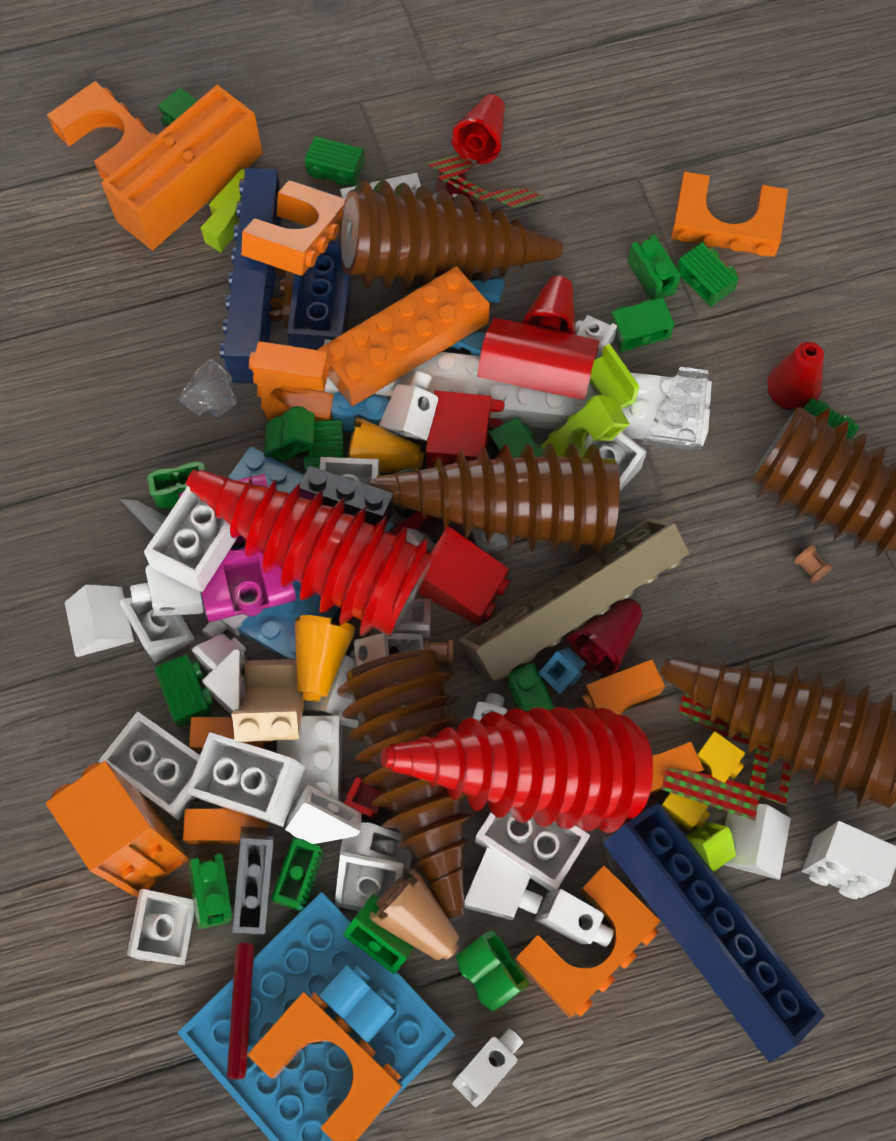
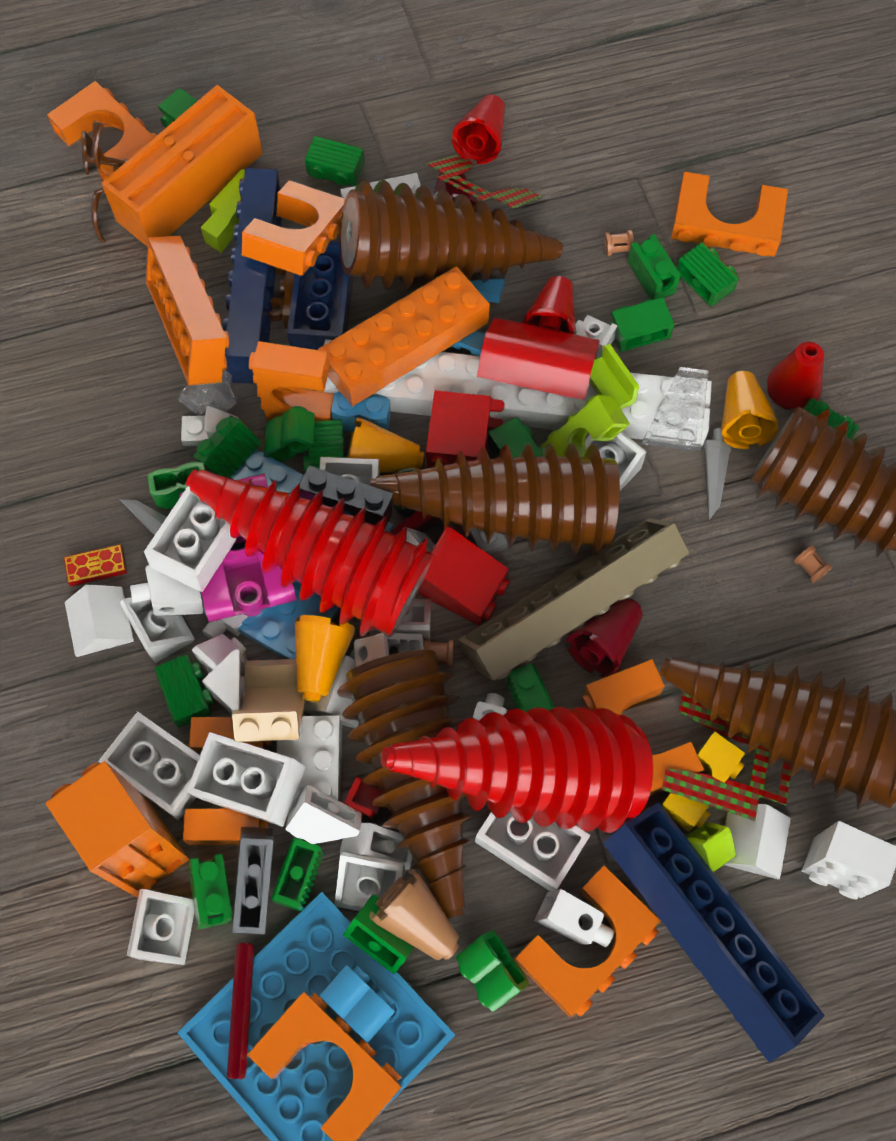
white torso [379,371,438,440] -> none
white torso [452,1029,523,1108] -> none
white torso [464,847,543,920] -> none
dark azure brick [539,648,586,694] -> none
none -> red tile [64,544,128,587]
none -> reddish brown plant [81,120,129,242]
none -> orange brick [146,236,229,386]
none -> white slope [181,406,239,446]
none -> green brick [193,415,261,478]
none -> nougat bush [604,230,634,257]
none -> light grey bar [704,428,731,520]
none -> light orange cone [721,371,778,449]

